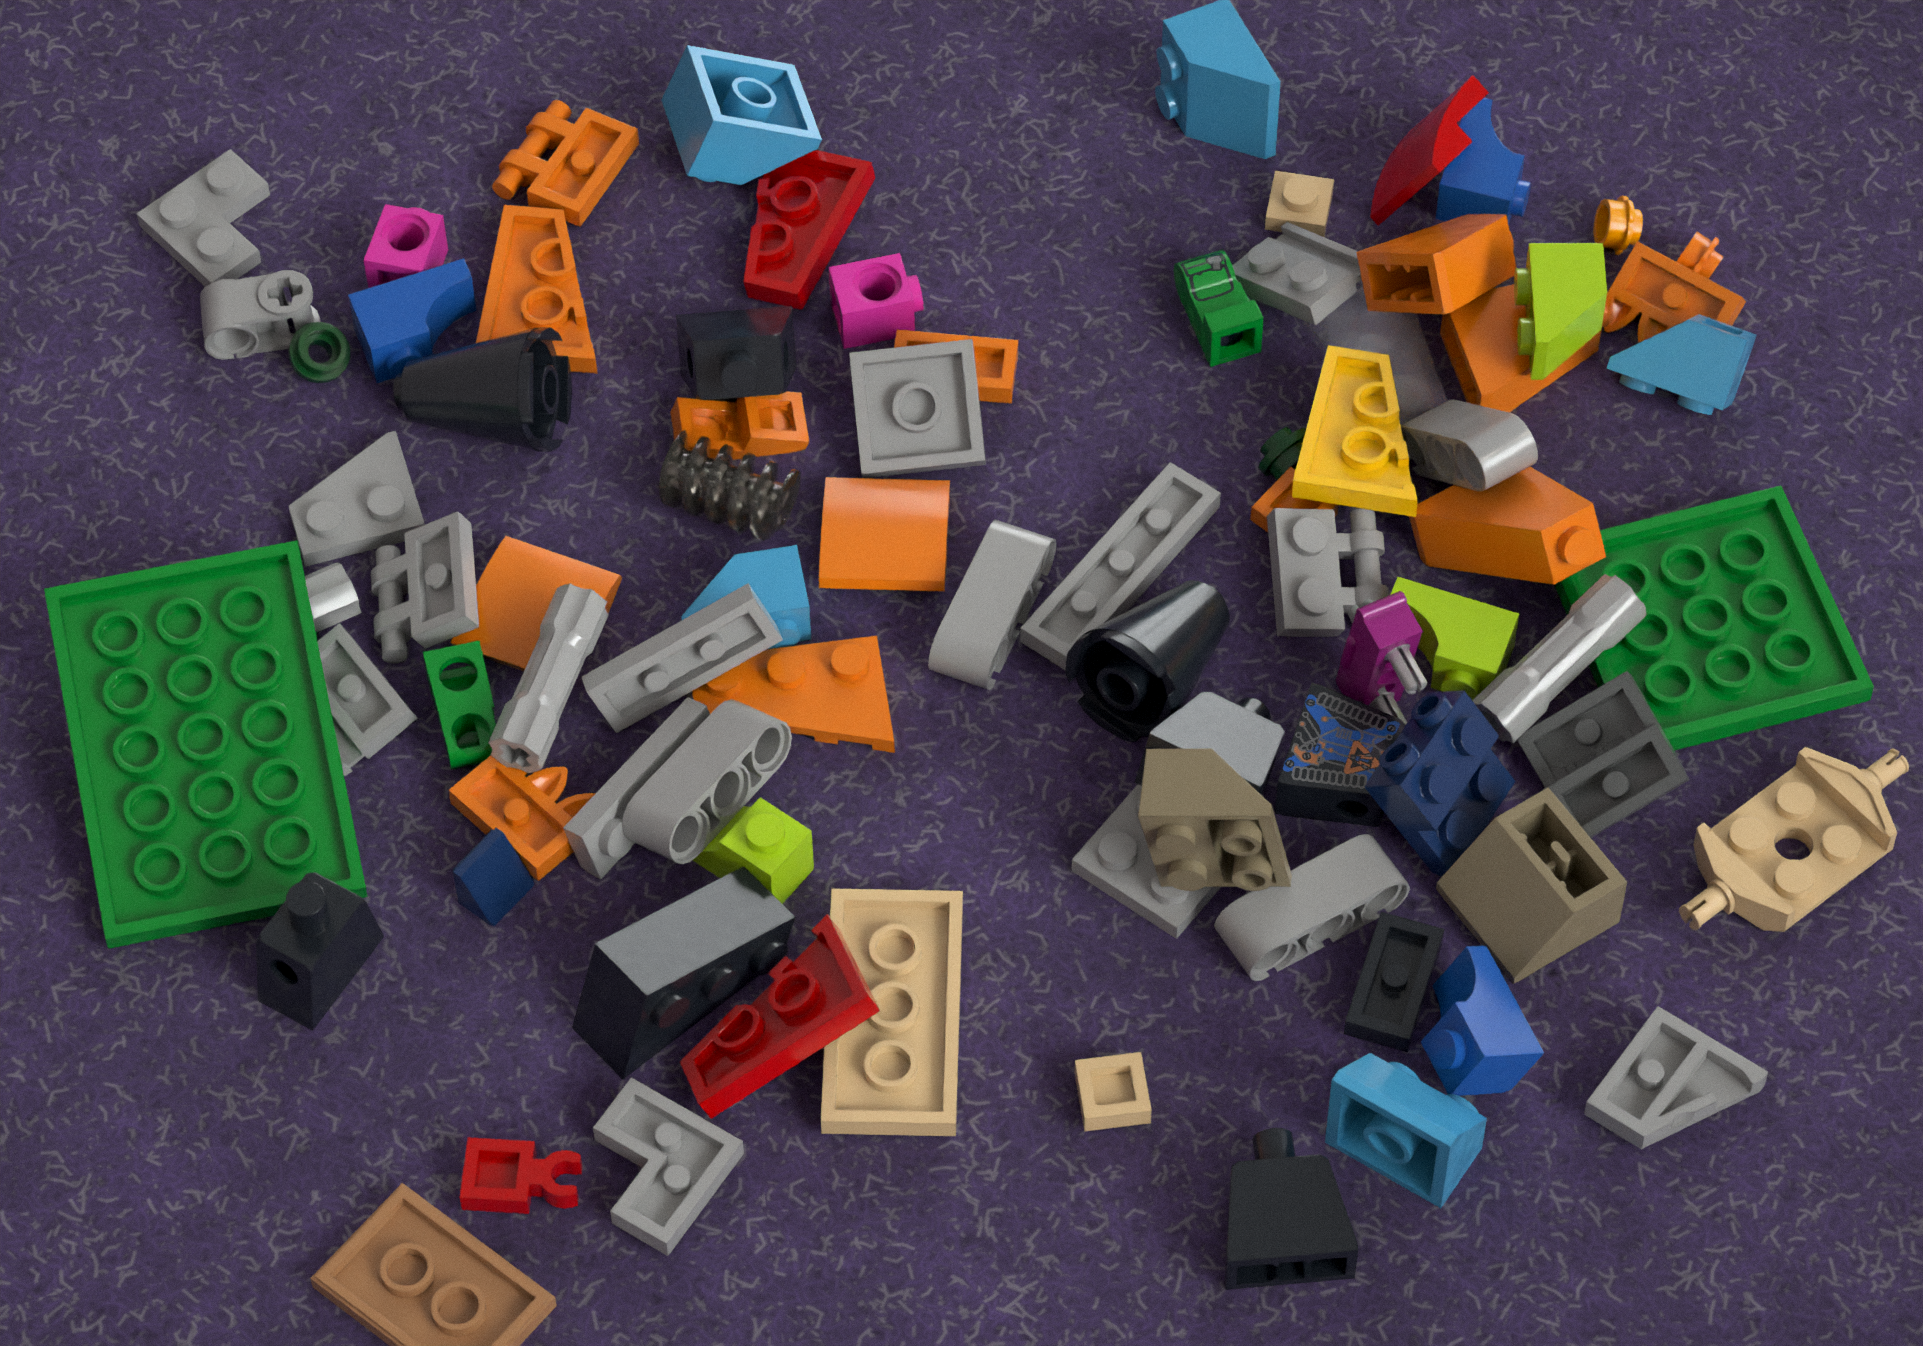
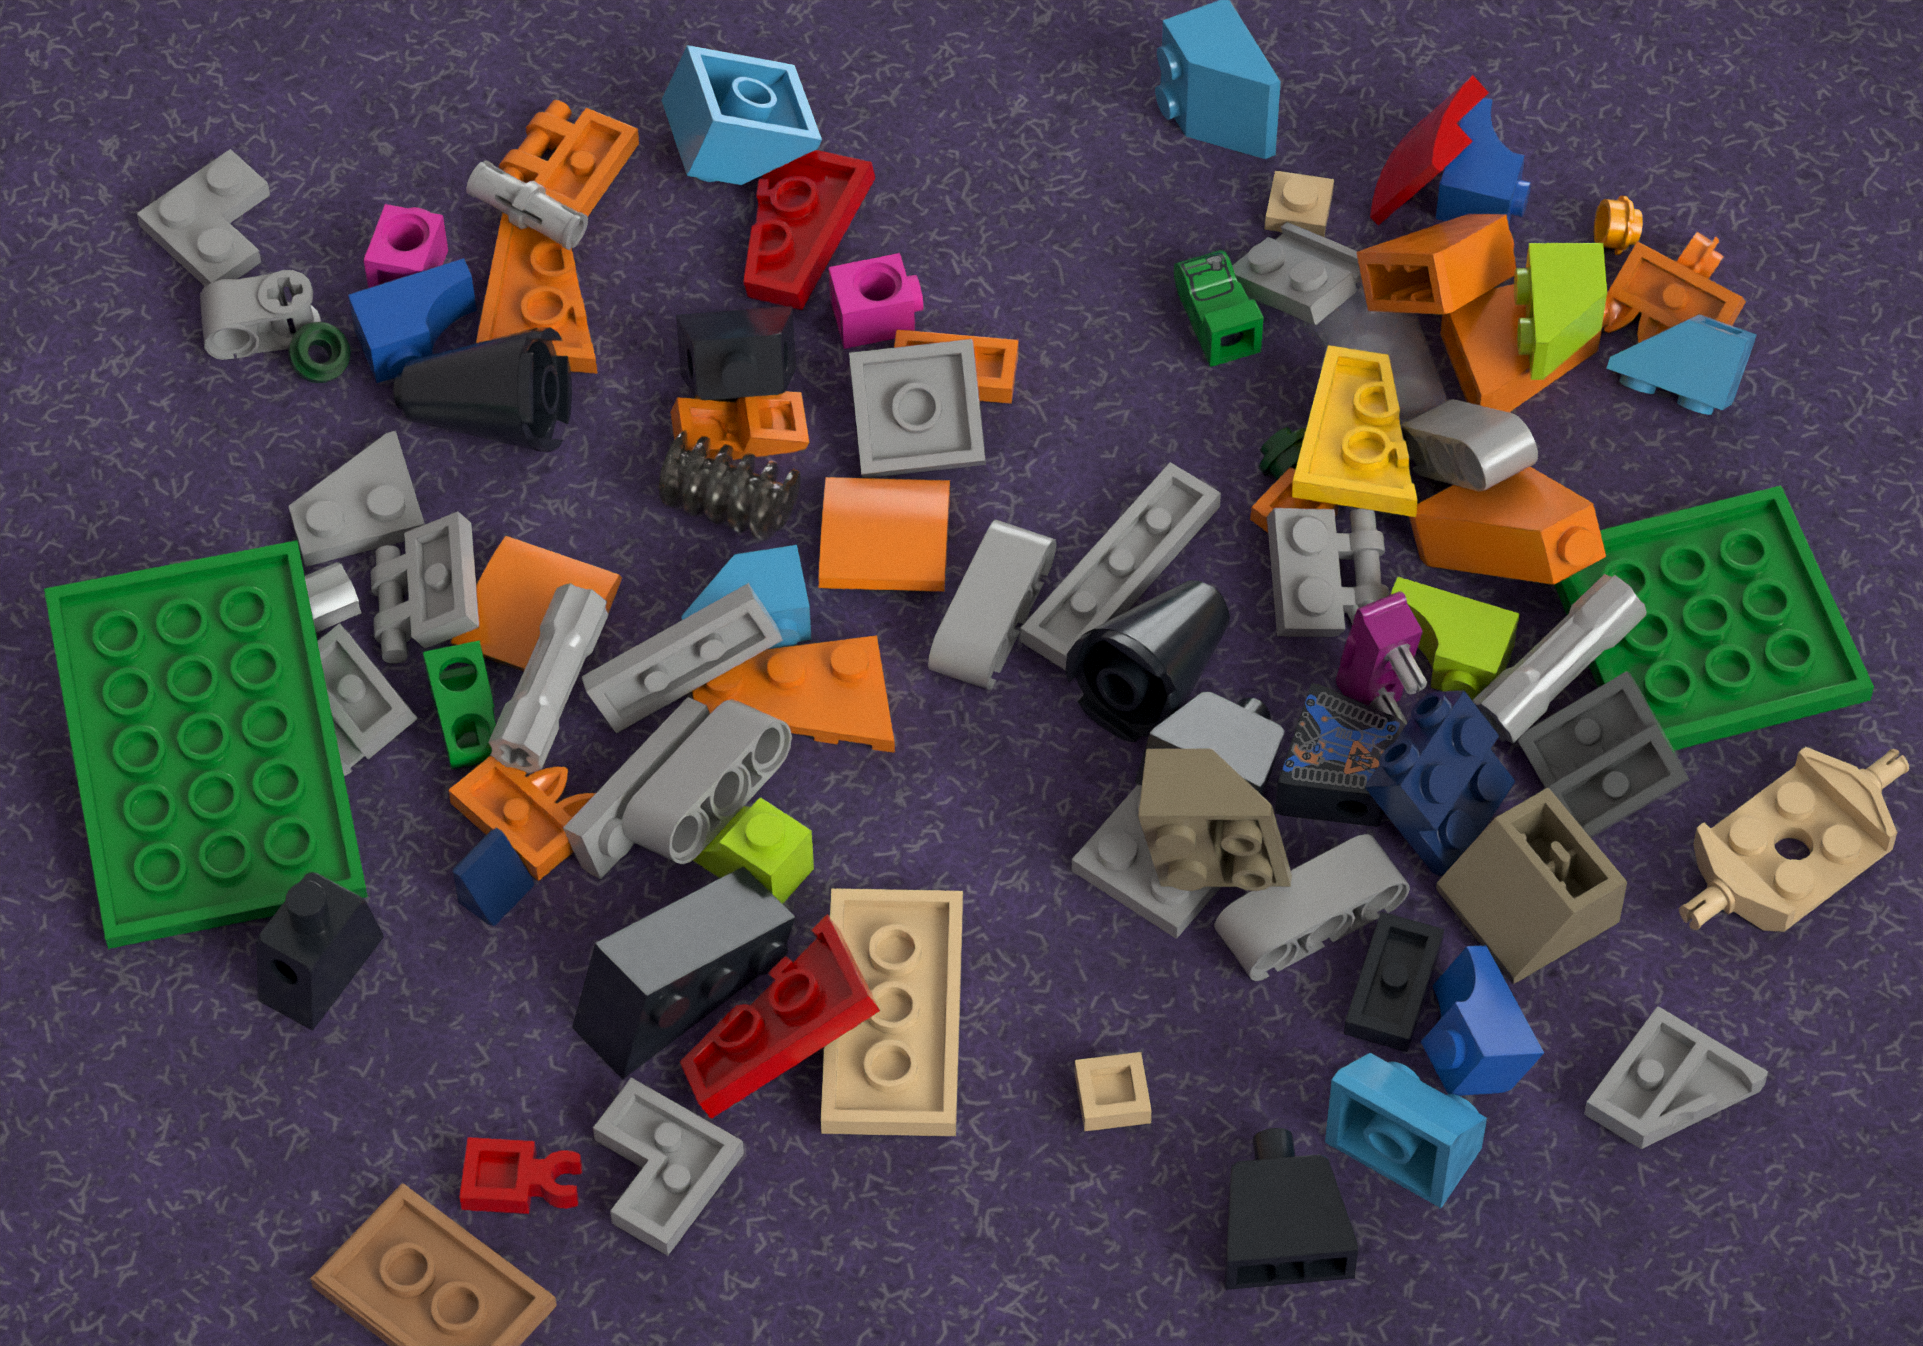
none -> light grey pin [466,160,588,250]

